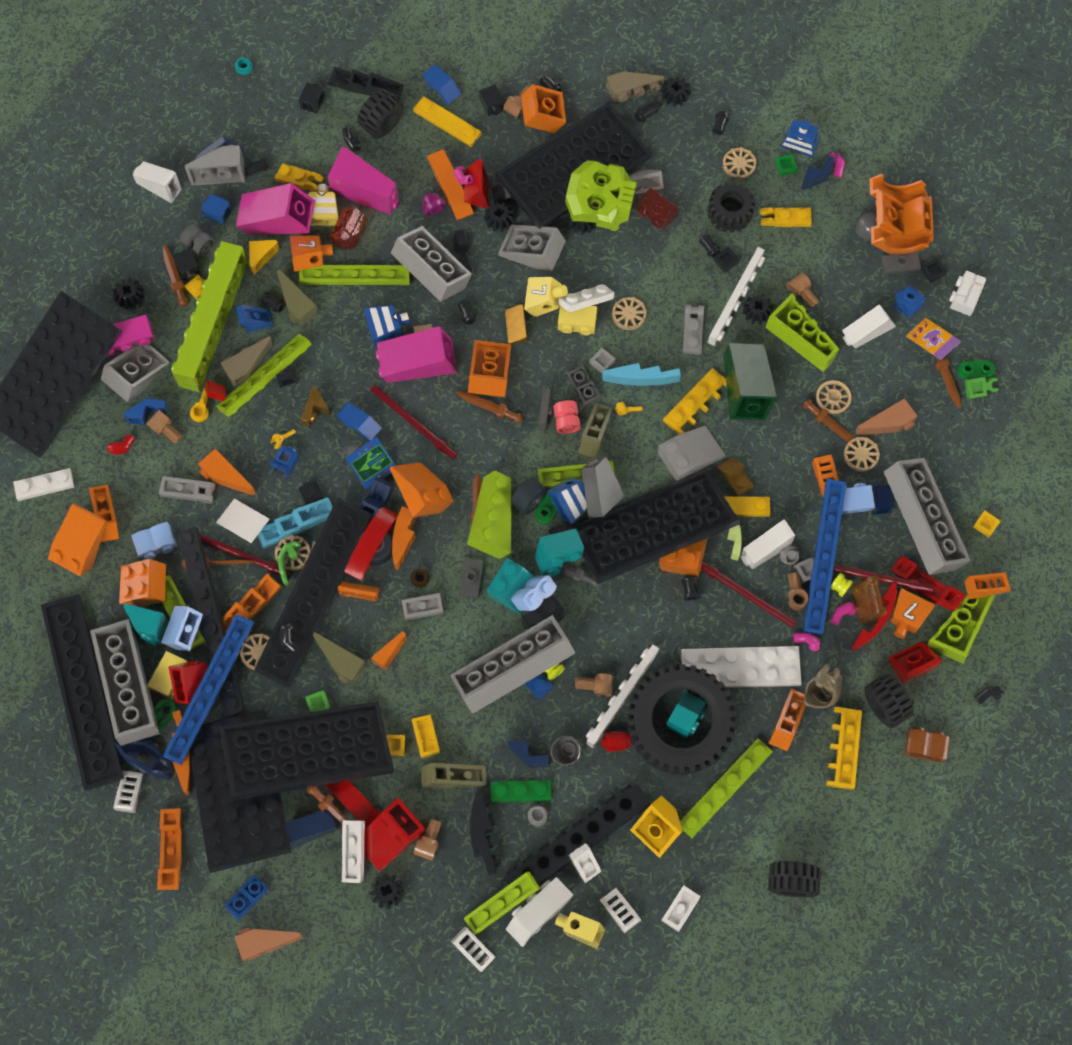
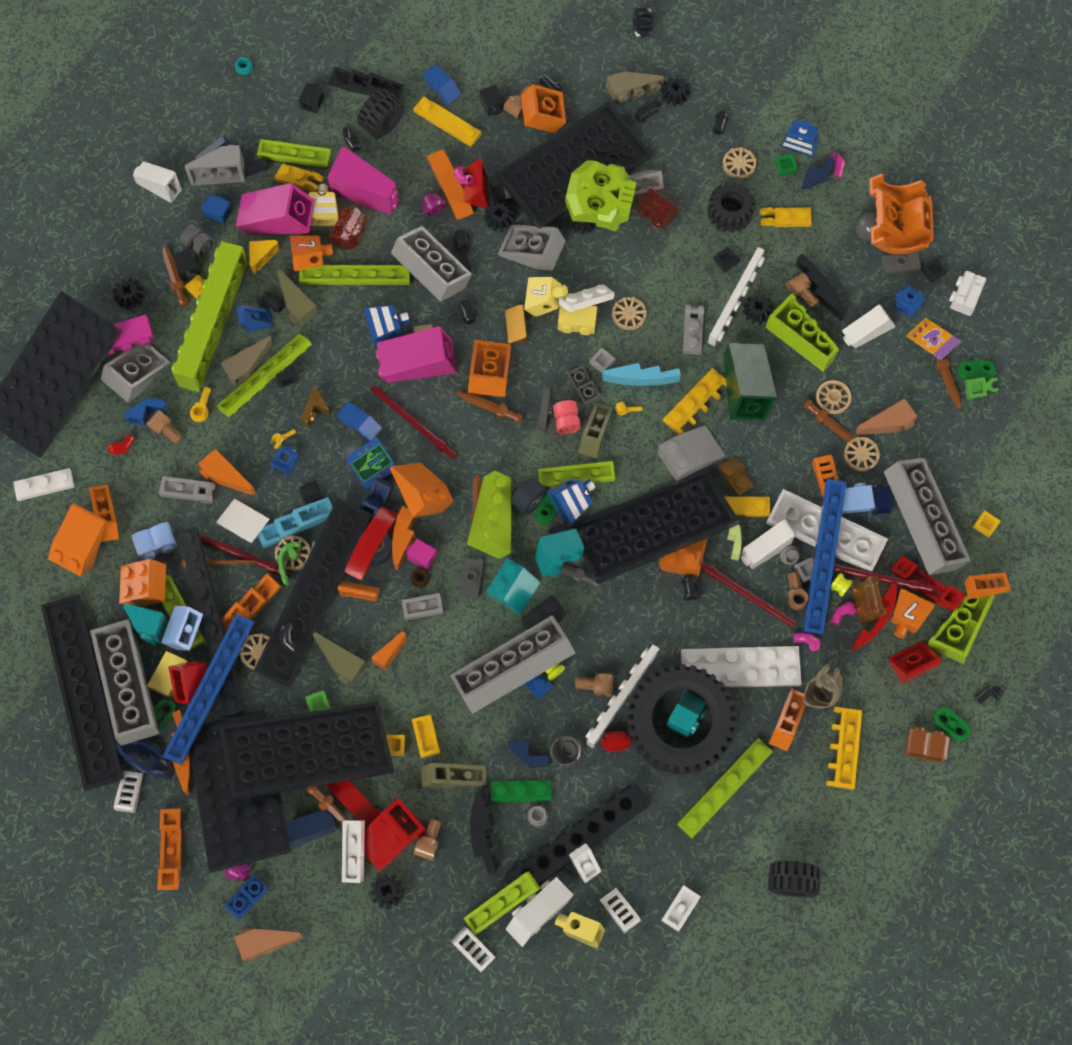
red tile [205,380,226,401] -> none
light blue brick [511,576,557,611] -> none
dark grey slope [582,456,625,518] -> none
yellow slope [630,795,683,858] -> none
black pin [699,234,720,258] -> none
black tyre [864,673,914,728] -> none
none -> magenta cone [224,863,251,882]
none -> lime plate [257,139,331,168]
none -> dark pink brick [406,539,437,571]
none -> black gear [632,7,654,38]
none -> white plate [766,489,888,572]
none -> black slope [795,254,846,321]
none -> green plate [933,708,970,742]

